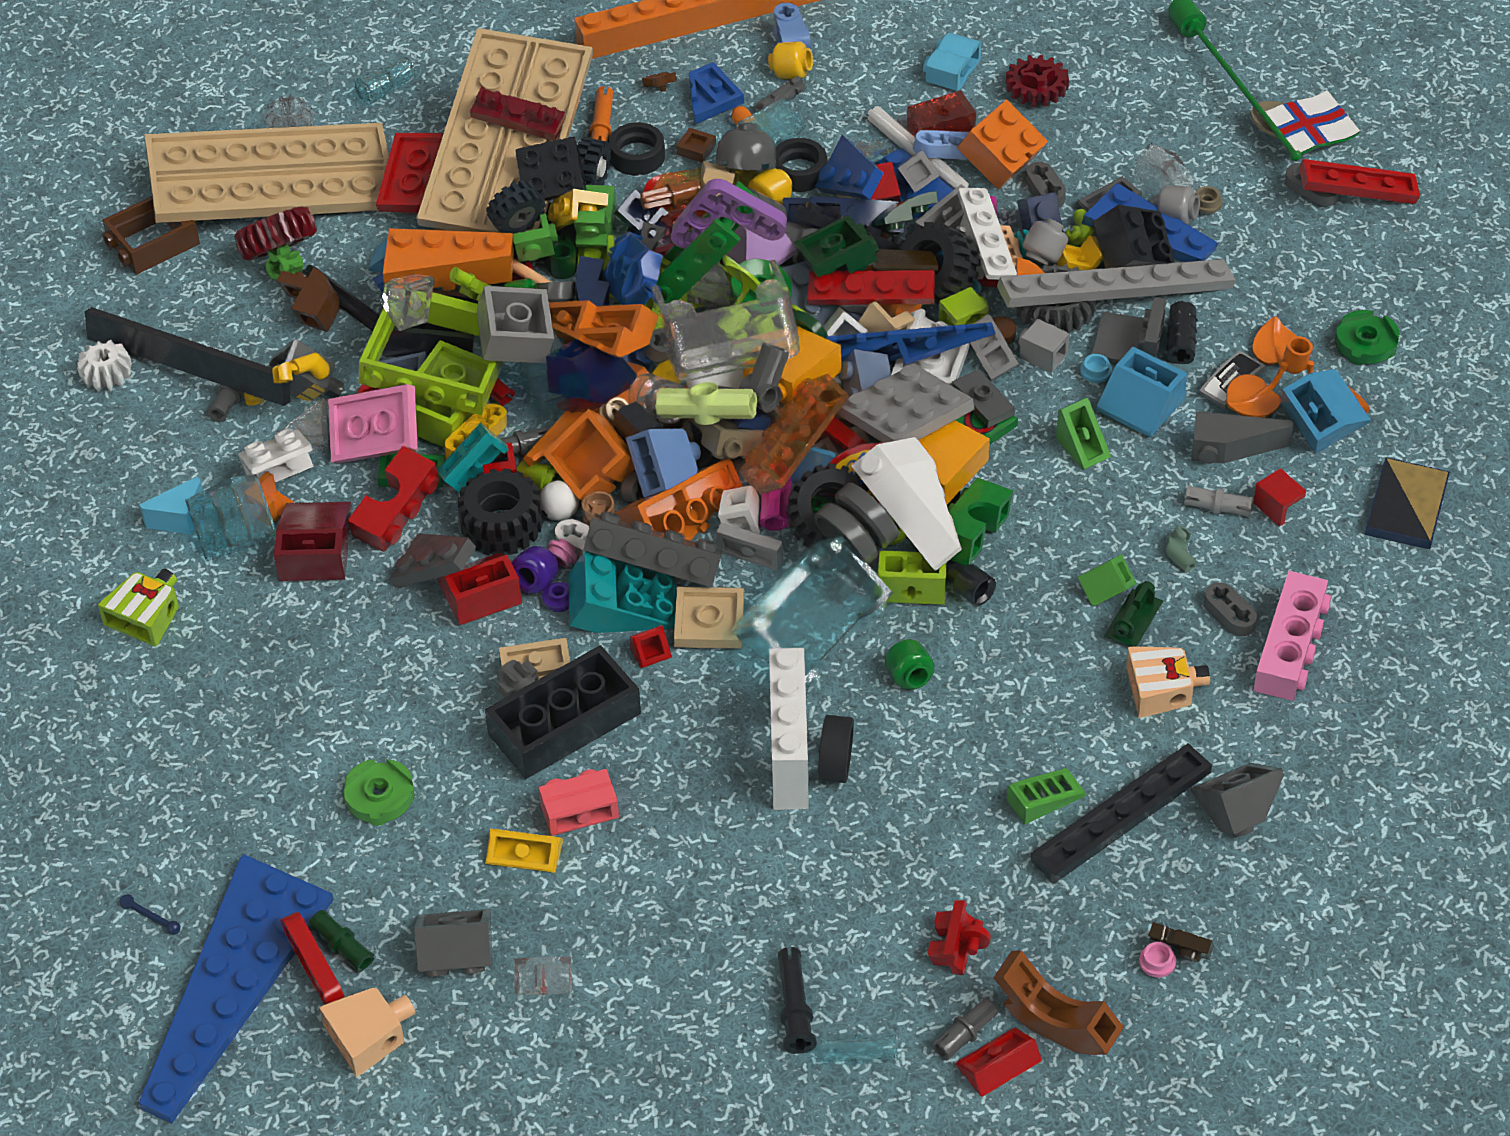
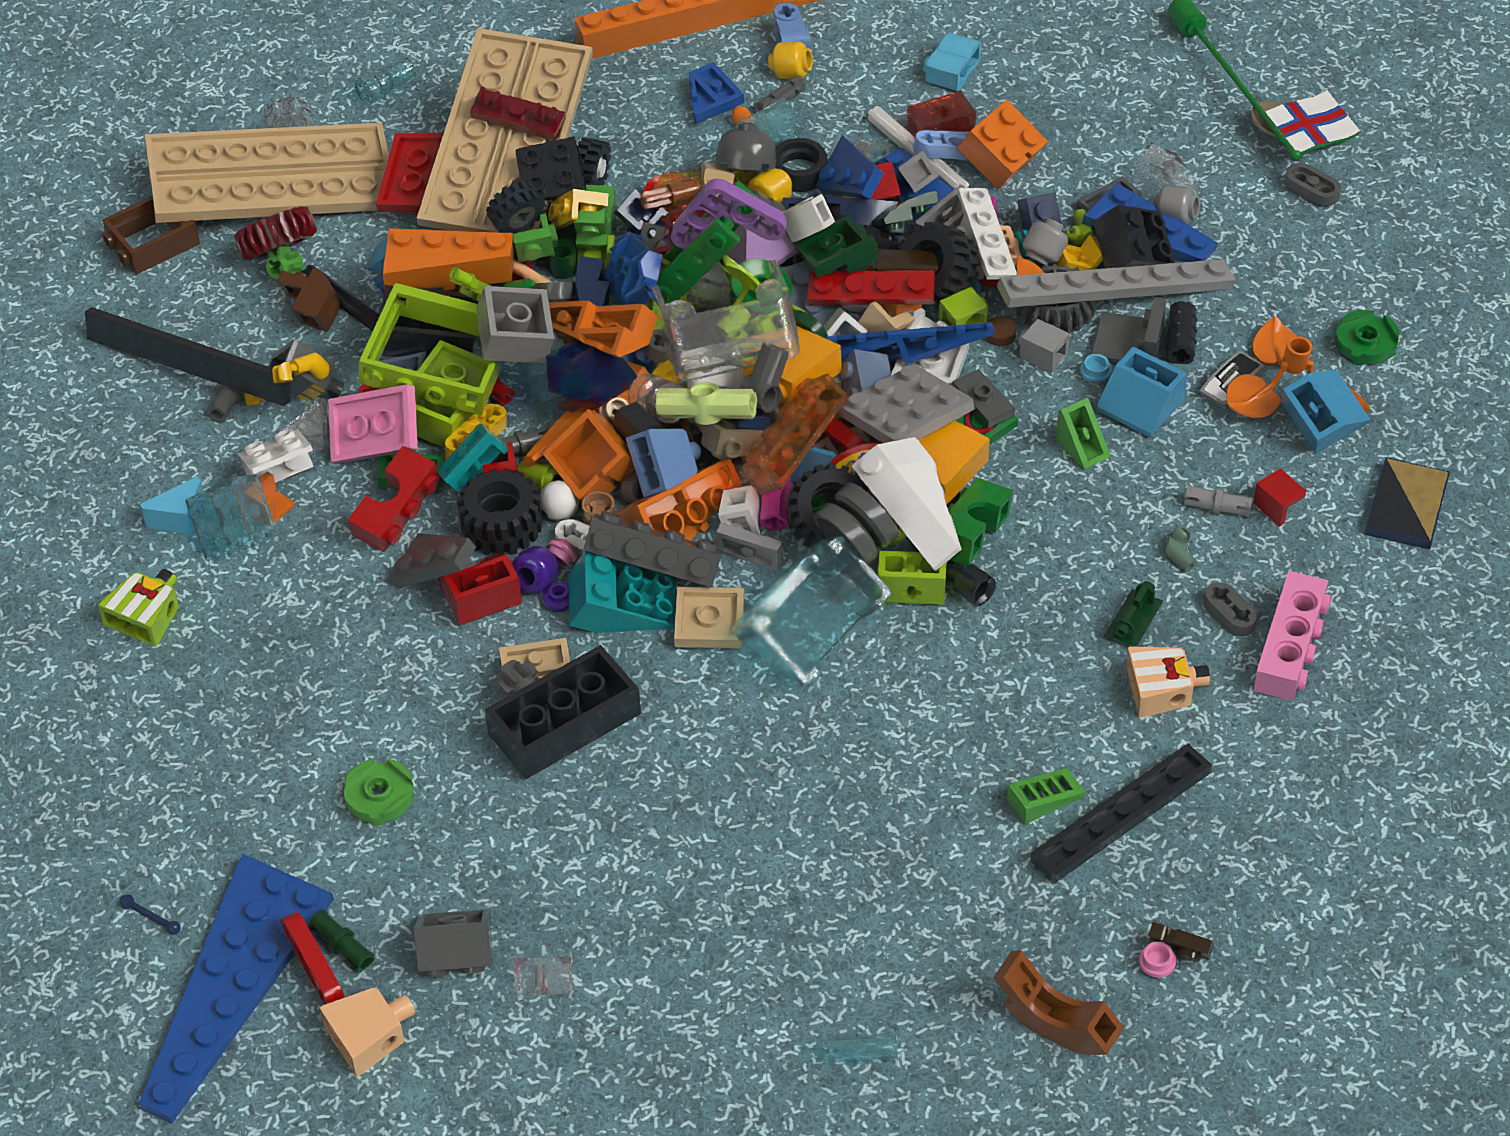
white gear [77,340,132,392] -> none
dark red slope [274,501,352,581] -> none
clear slope [381,274,435,331] -> none
yellow slope [485,828,563,873] -> none
coral brick [538,769,619,836] -> none
orange pin [588,86,614,142] -> none
black tyre [609,122,665,176] -> none
red slope [630,625,672,668] -> none
reddish brown piece [642,72,677,92] -> none
reddish brown plate [676,128,716,163] -> none
white arch [769,648,809,810] -> none
black pin [777,947,817,1054] -> none
black tyre [818,715,854,783] -> none
green head [885,639,935,690] -> none
red hips [928,900,991,975] -> none
dark grey axle [932,999,998,1061] -> none
red slope [955,1027,1042,1097] -> none
light grey slope [970,314,1019,381] -> none
dark red gear [1006,55,1069,107] -> none
dark grey beam [1026,162,1066,207] -> none
bright green panel [1077,554,1137,606] -> none
dark grey slope [1190,763,1284,837] -> none
dark grey slope [1191,411,1294,464] -> none
dark tan plate [1195,186,1223,214] -> none
red plate [1299,159,1420,204] -> none
none -> white brick [783,194,835,242]

